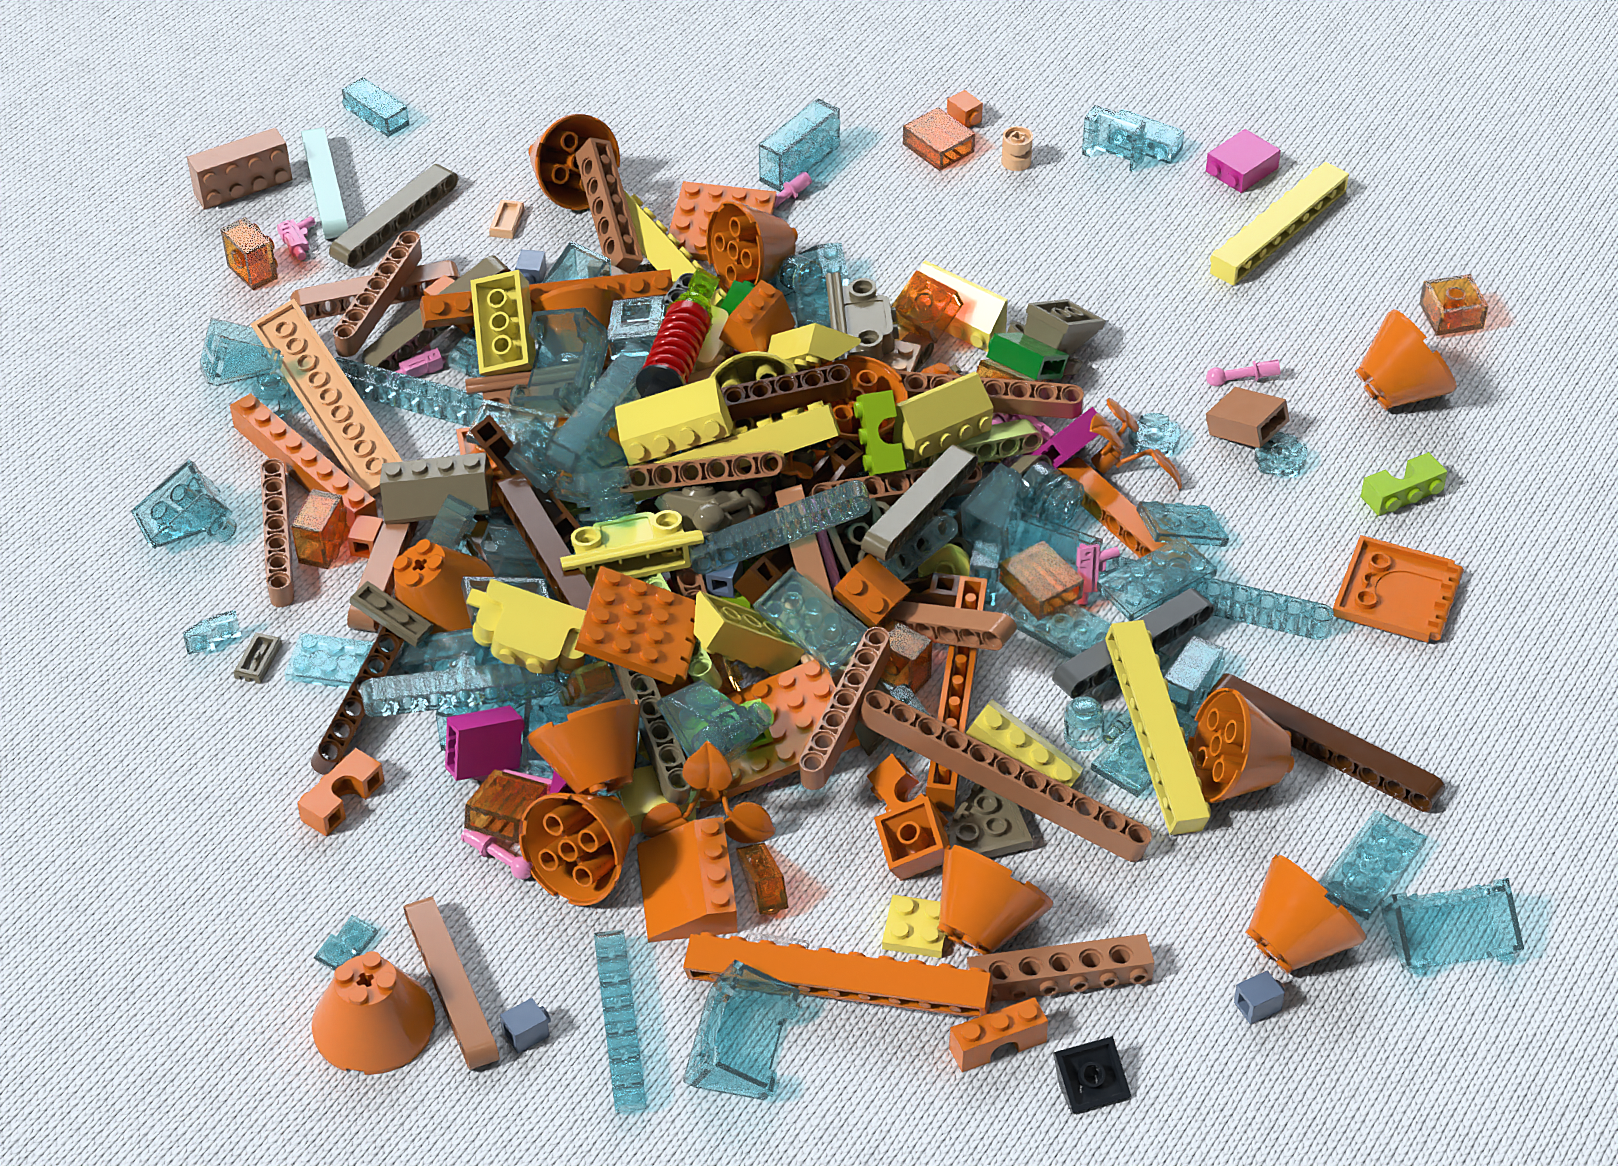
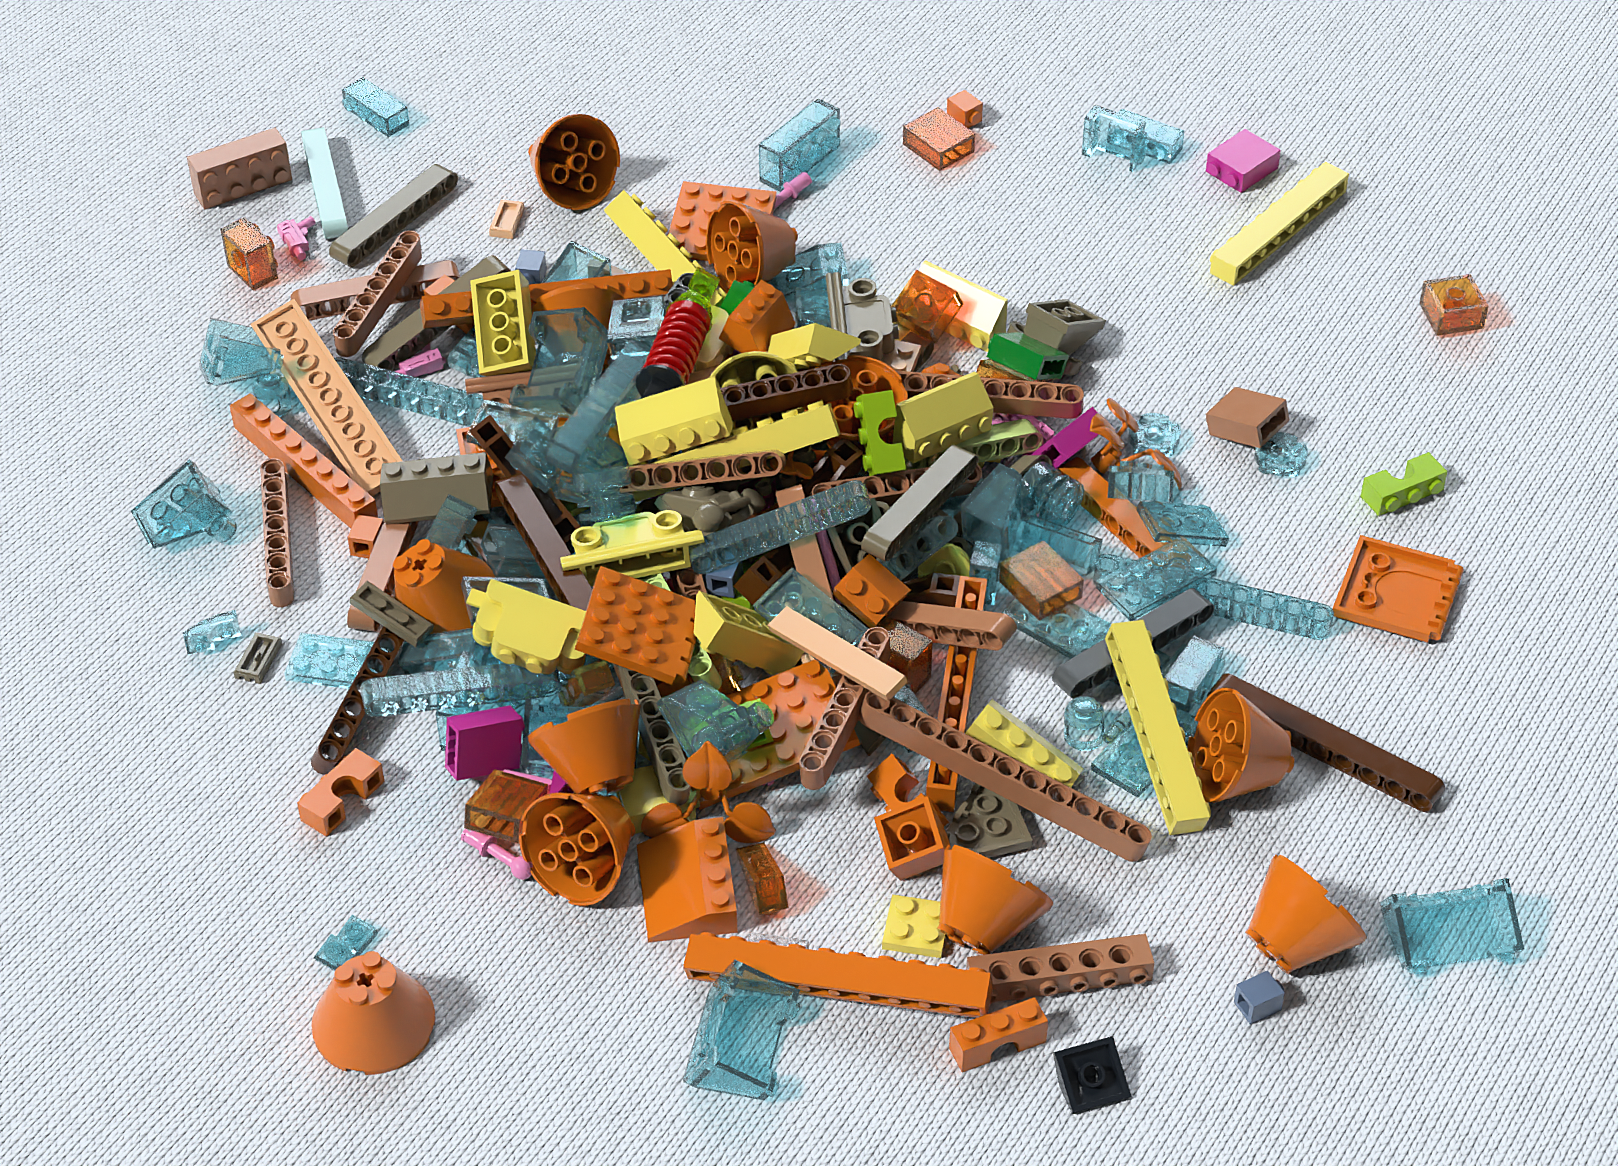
clear orange brick [291,489,350,569] -> none
nougat beam [403,896,500,1070] -> none
sand blue brick [500,998,551,1054] -> none
nougat brick [575,137,644,274] -> none
clear light blue beam [594,929,647,1113] -> none
clear light blue helmet [778,254,822,296] -> none
light nougat wheel [1001,126,1033,171] -> none
bright pink piece [1075,543,1120,605] -> none
bright pink pin [1206,359,1281,386] -> none
clear light blue plate [1319,810,1427,920] -> none
orange cone [1355,309,1457,411] -> none
none -> light nougat tile [768,606,907,701]
none -> clear light blue brick [1108,461,1174,503]

